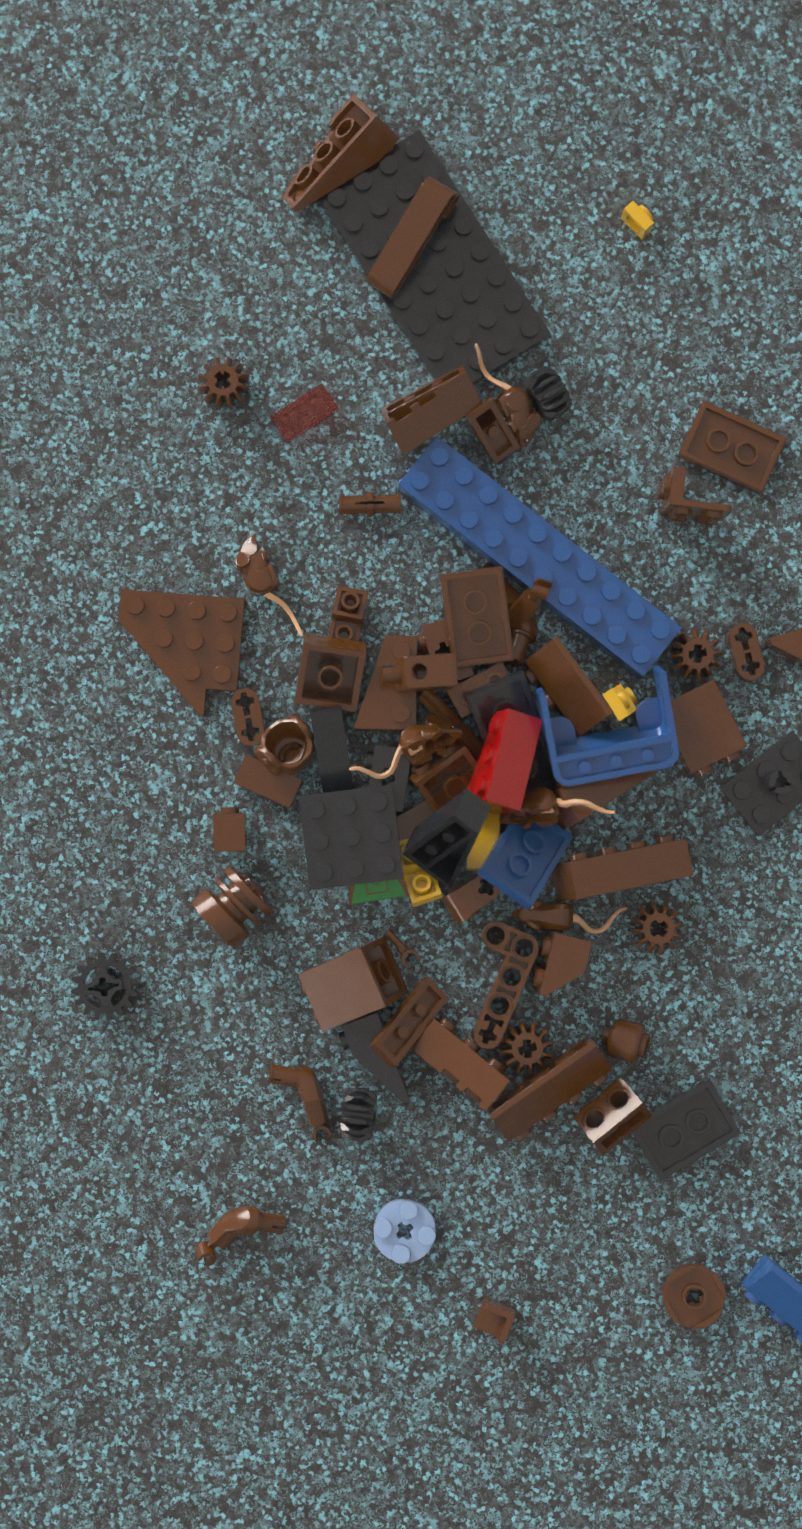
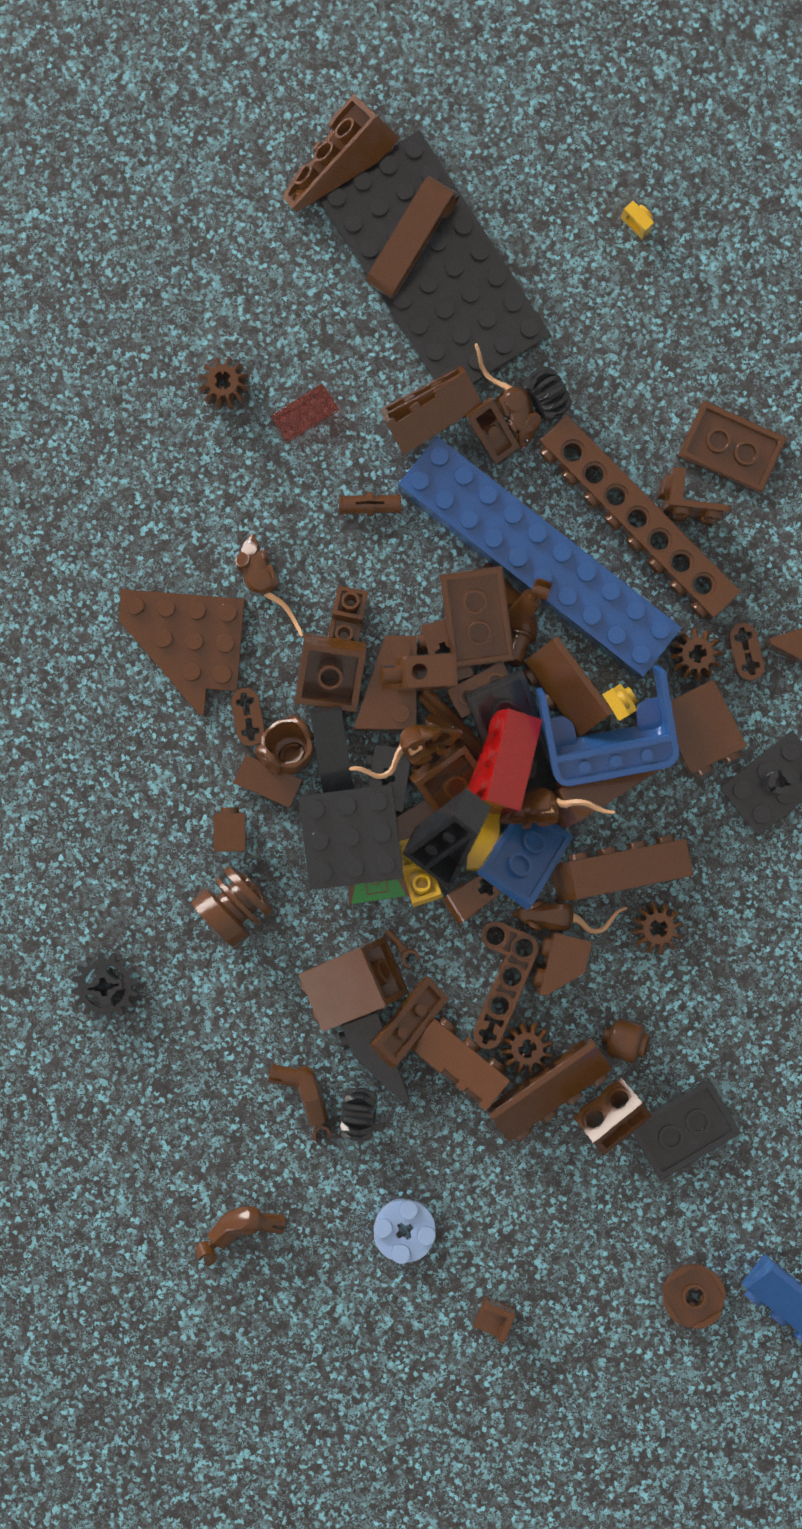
none -> reddish brown brick [538,415,741,621]

